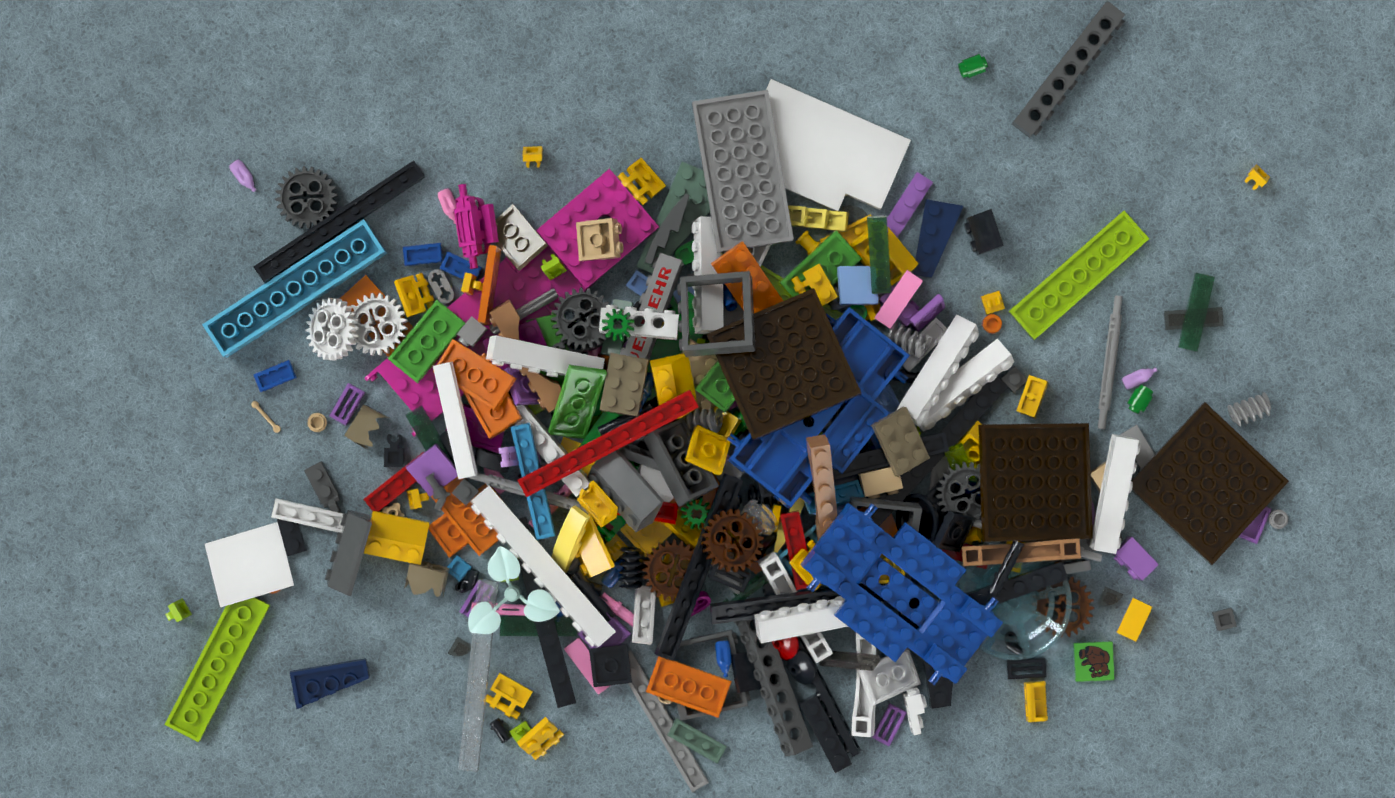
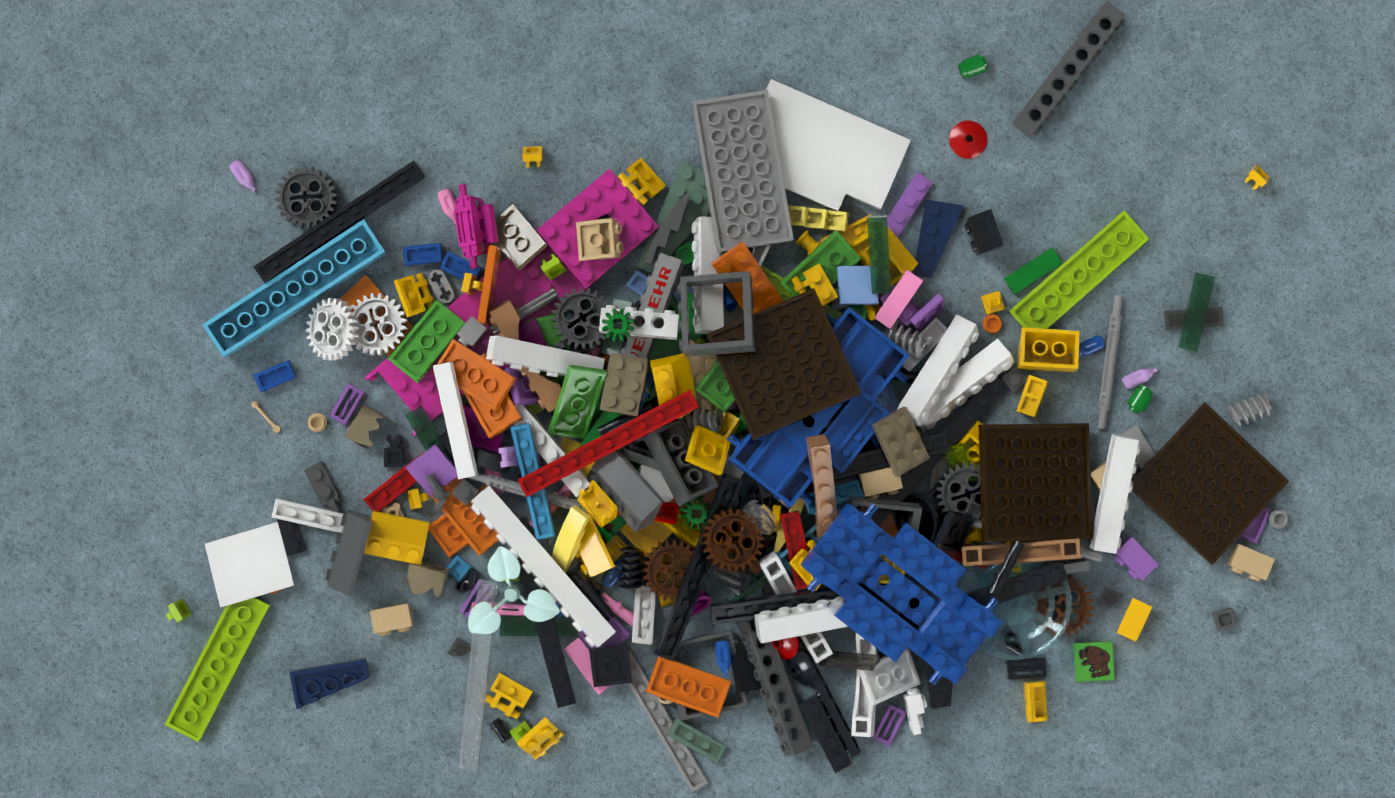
none -> tan brick [370,603,414,636]
none -> red dish [949,121,987,159]
none -> green tile [1004,247,1062,294]
none -> yellow slope [1017,327,1080,373]
none -> blue piece [1070,335,1105,356]
none -> tan brick [1227,544,1275,582]

